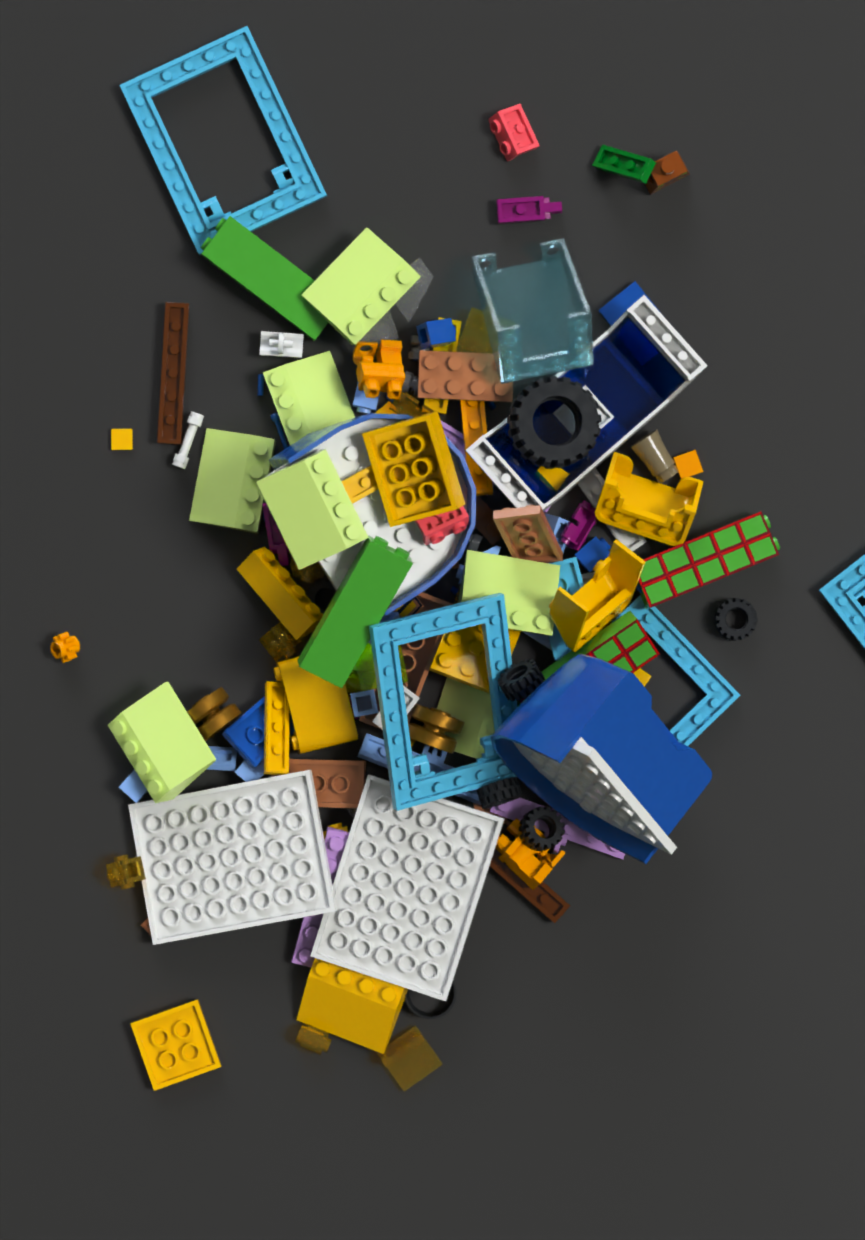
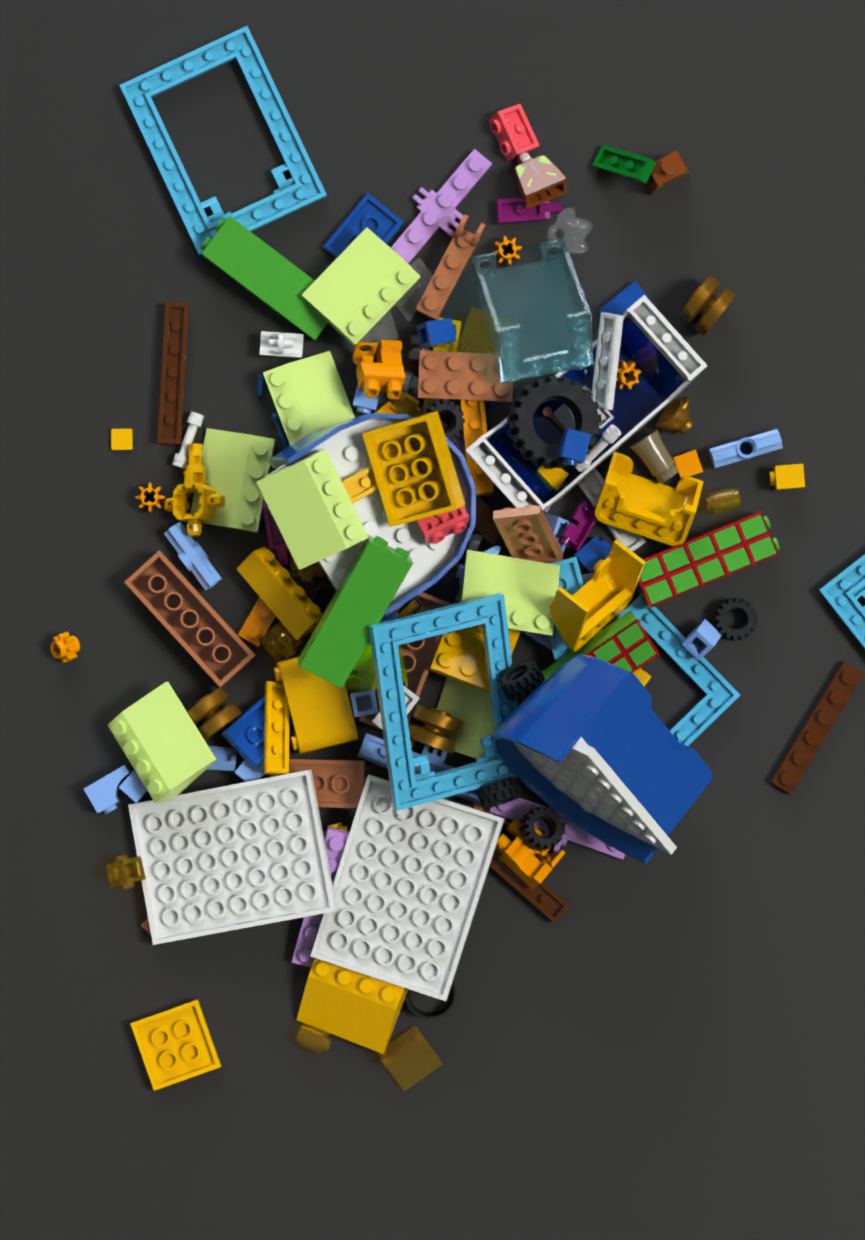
none -> light blue arch [84,765,131,815]
none -> nougat brick [124,550,256,687]
none -> light orange gear [135,483,166,513]
none -> yellow piece [164,443,225,537]
none -> light blue piece [164,522,222,591]
none -> light orange plate [238,597,276,647]
none -> blue tile [323,193,404,258]
none -> lavender hinge [391,149,492,264]
none -> nougat hinge [416,214,486,321]
none -> black tyre [419,399,465,441]
none -> light orange gear [493,236,522,266]
none -> torso [515,153,567,210]
none -> nougat hinge [543,407,566,432]
none -> clear plate [548,207,593,254]
none -> blue brick [557,428,591,467]
none -> white bar [575,425,621,473]
none -> white tile [591,312,624,410]
none -> light orange gear [616,360,641,390]
none -> pearl gold piece [656,396,694,434]
none -> pearl gold wheel [678,275,737,336]
none -> light blue brick [682,619,722,661]
none -> clear yellow brick [705,487,742,515]
none -> light blue piece [709,429,783,469]
none -> yellow brick [769,464,805,491]
none -> reddish brown plate [770,661,865,794]

